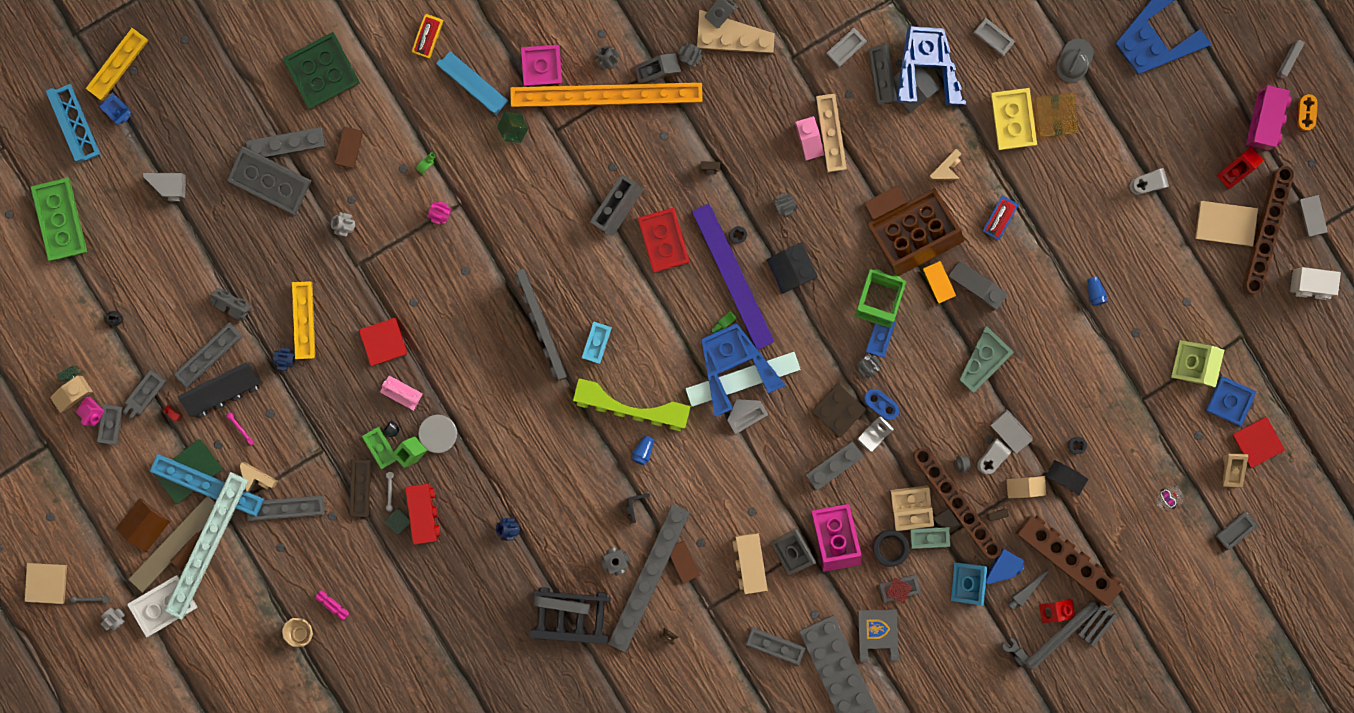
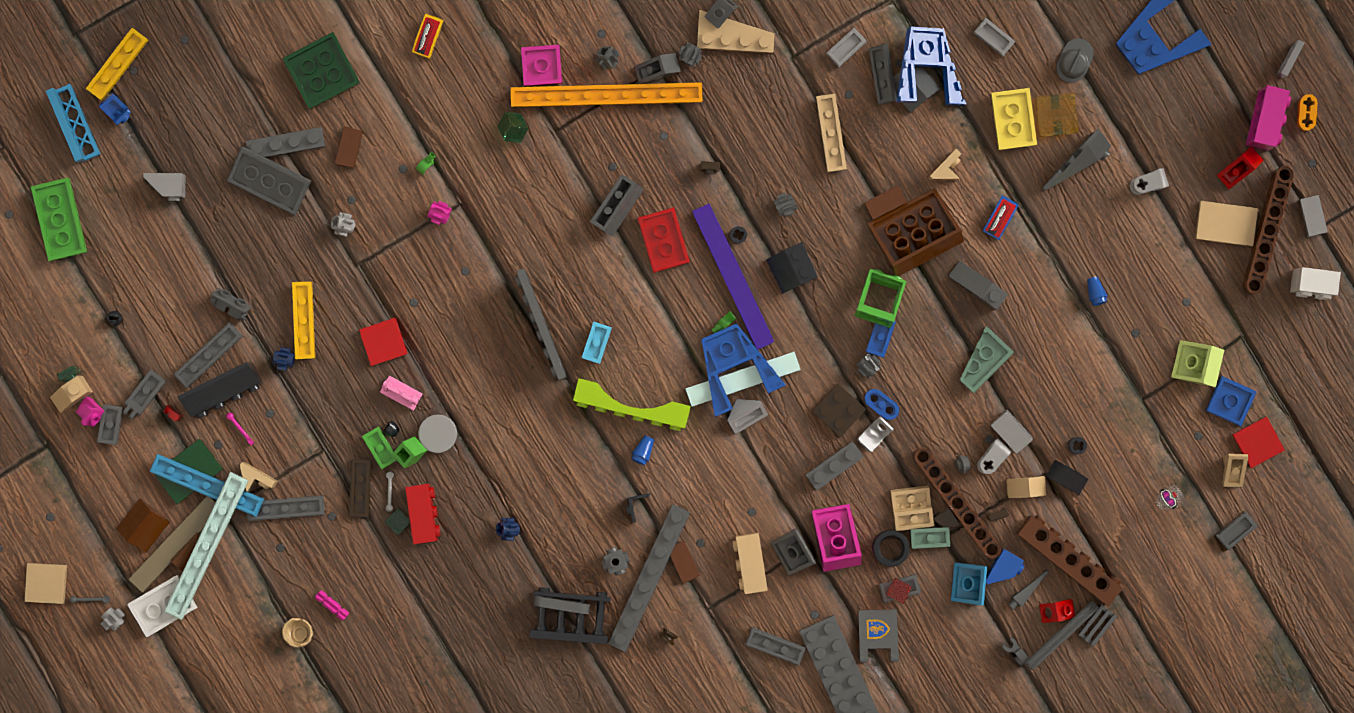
dark azure fence [436,51,508,115] -> none
bright pink slope [795,116,824,161] -> none
light orange tile [922,261,956,304] -> none
none -> dark grey wedge [1040,129,1111,192]

